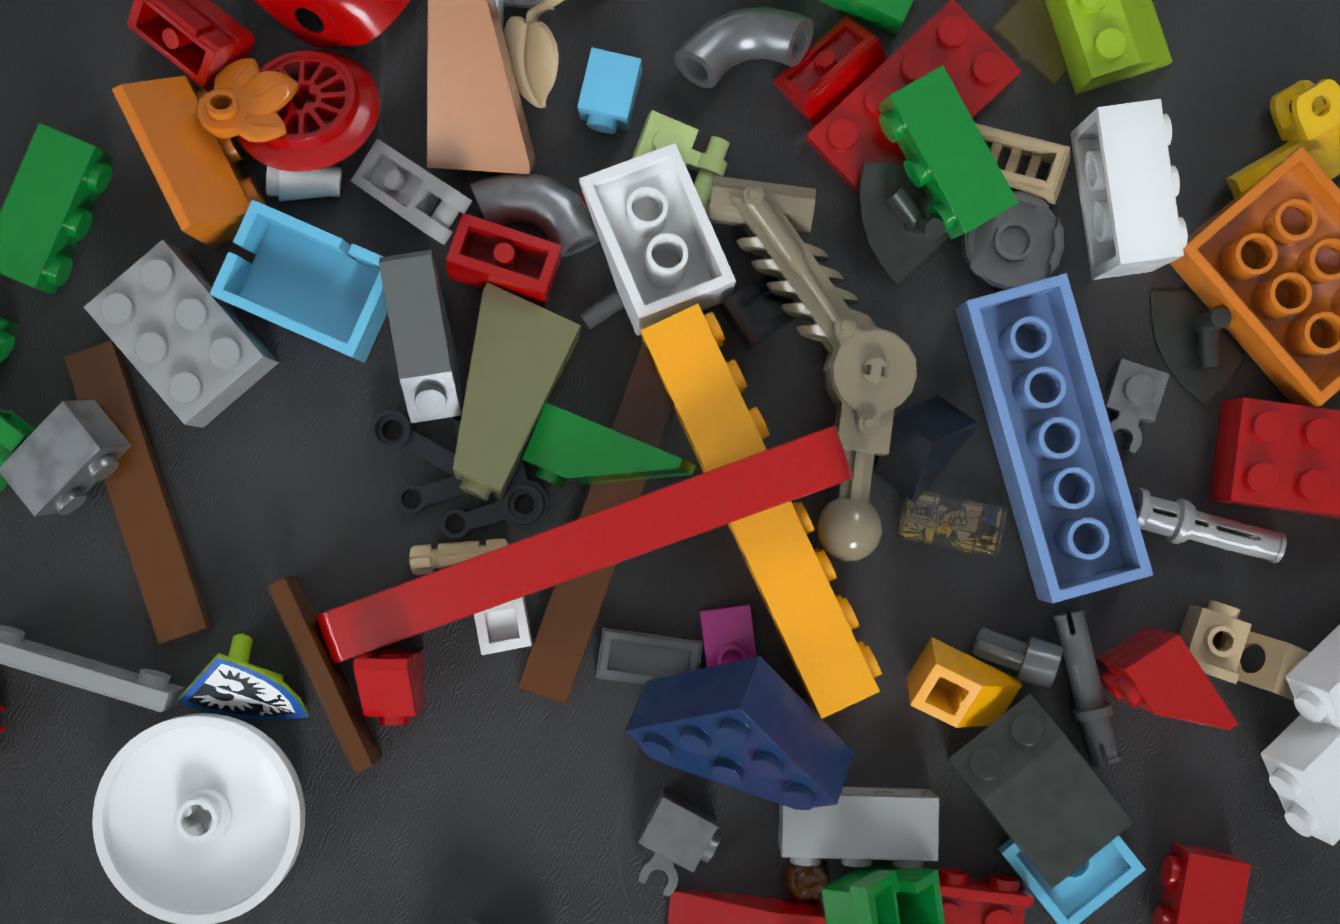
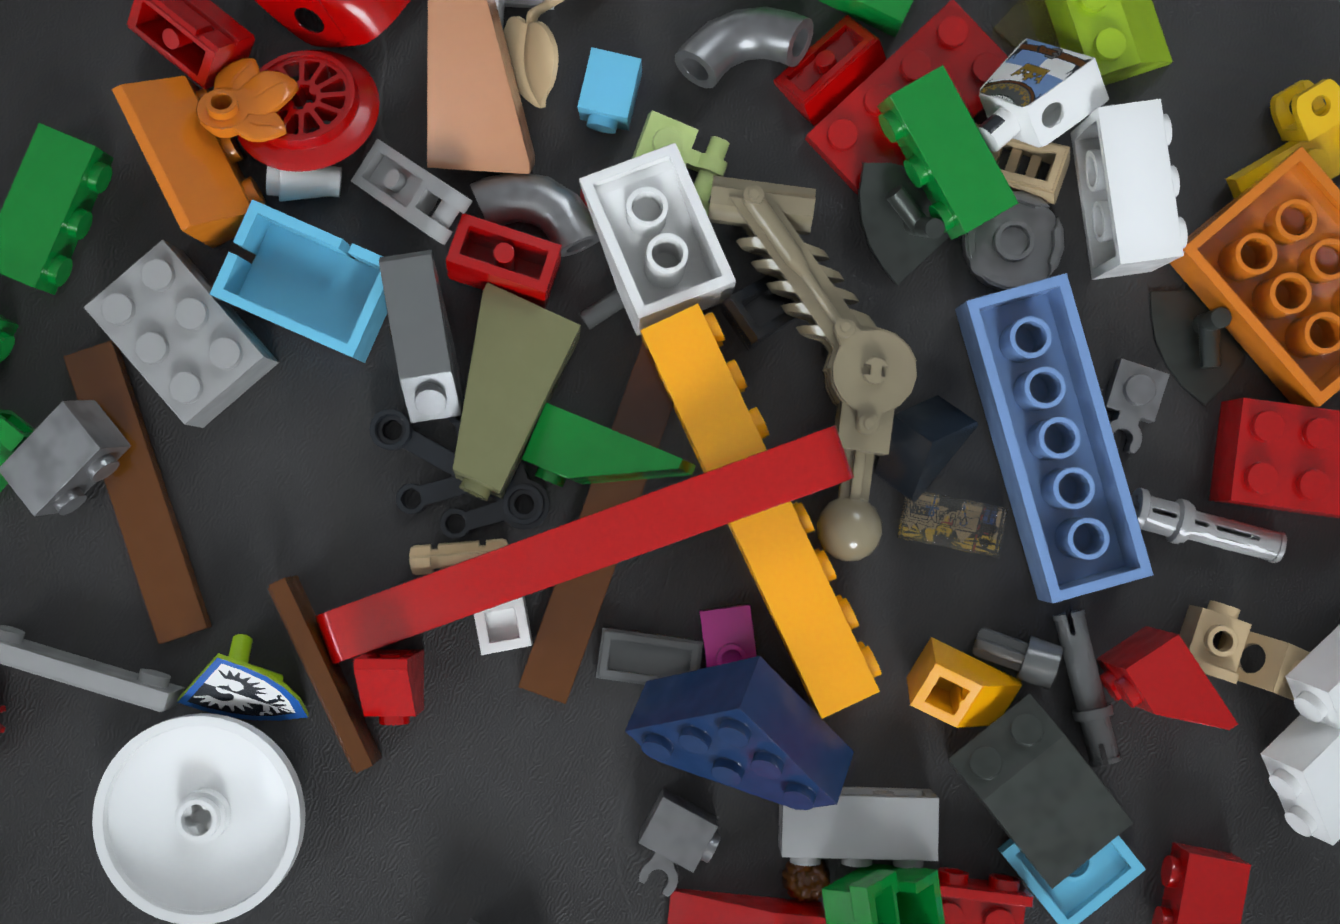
none -> white torso [978,38,1109,152]

